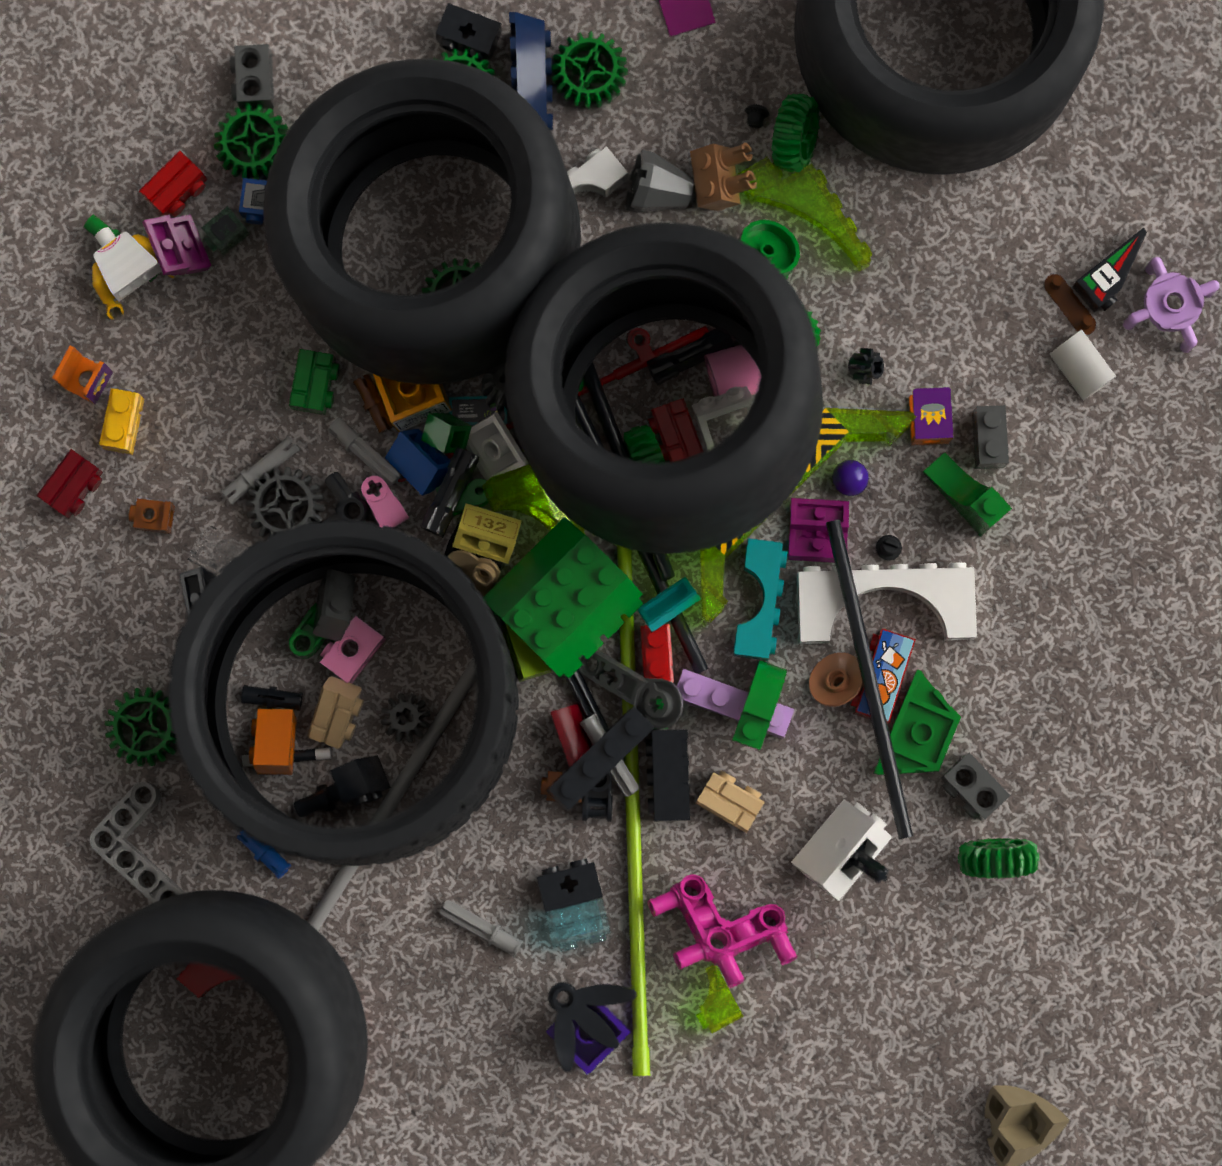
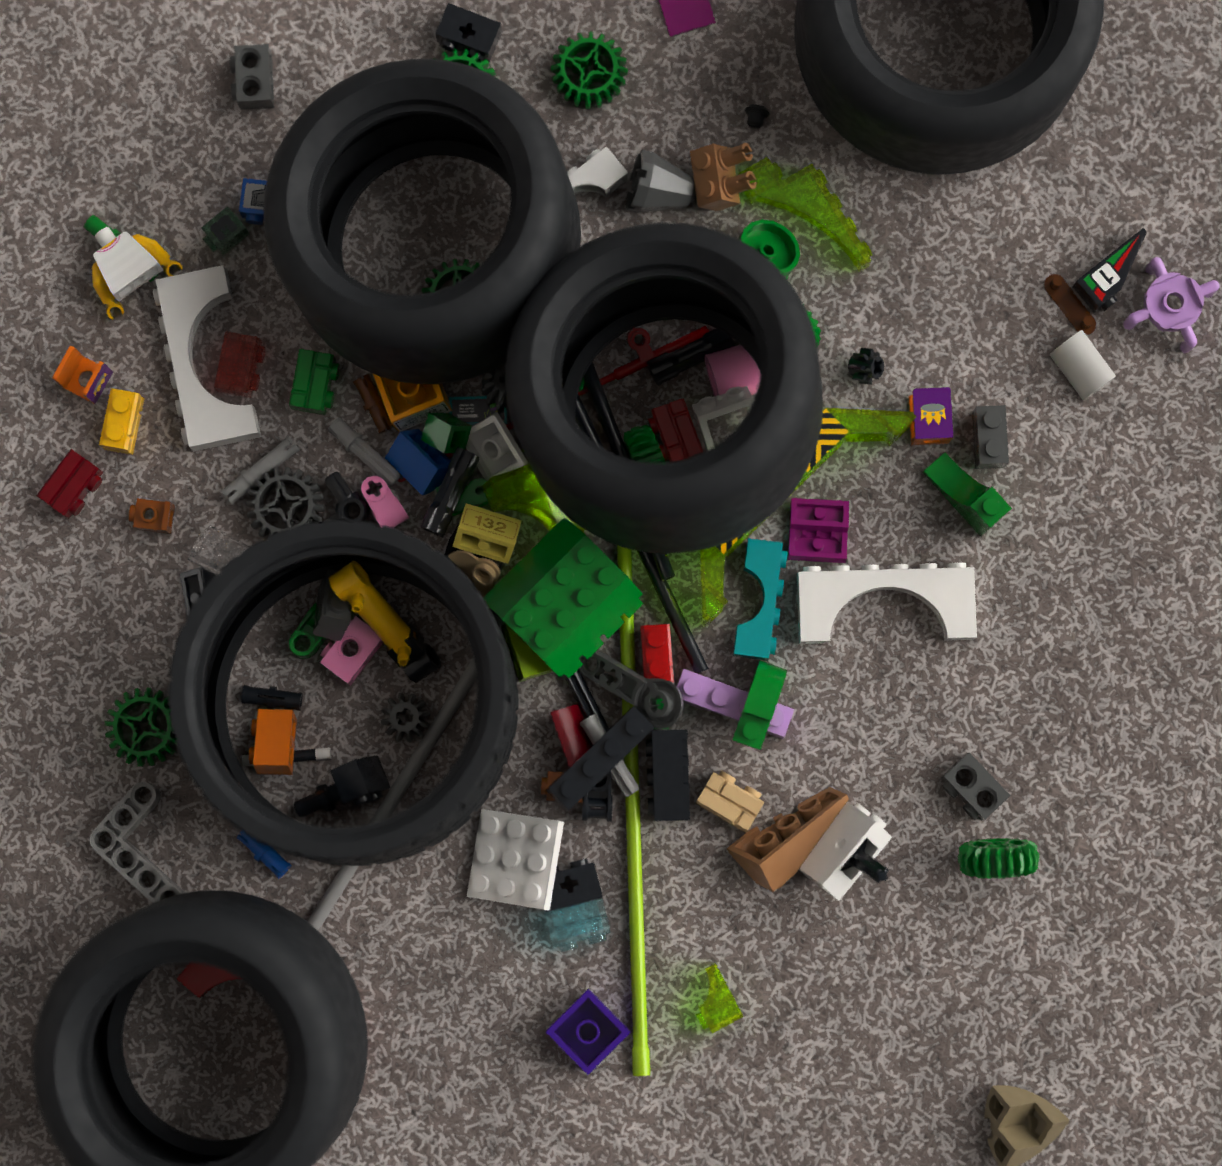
red brick [139,151,207,217] -> none
magenta slope [142,214,212,275] -> none
green gear [213,104,289,180] -> none
tan brick [308,676,364,749] -> none
light grey axle [439,900,523,958] -> none
dark blue wedge [509,12,553,131] -> none
black plant [548,982,637,1072] -> none
teal tile [638,576,701,632] -> none
dark pink pin [647,874,798,988] -> none
green gear [771,93,821,172] -> none
nougat dish [809,653,863,707] -> none
black piece [826,520,913,840] -> none
dark purple piece [832,460,869,496] -> none
brick [850,628,916,724] -> none
green wing [873,669,961,775] -> none
black piece [876,535,902,561] -> none
none -> white arch [153,265,261,452]
none -> clear red brick [214,331,266,398]
none -> yellow piece [329,561,441,683]
none -> white plate [467,809,564,910]
none -> medium nougat wedge [727,787,849,892]

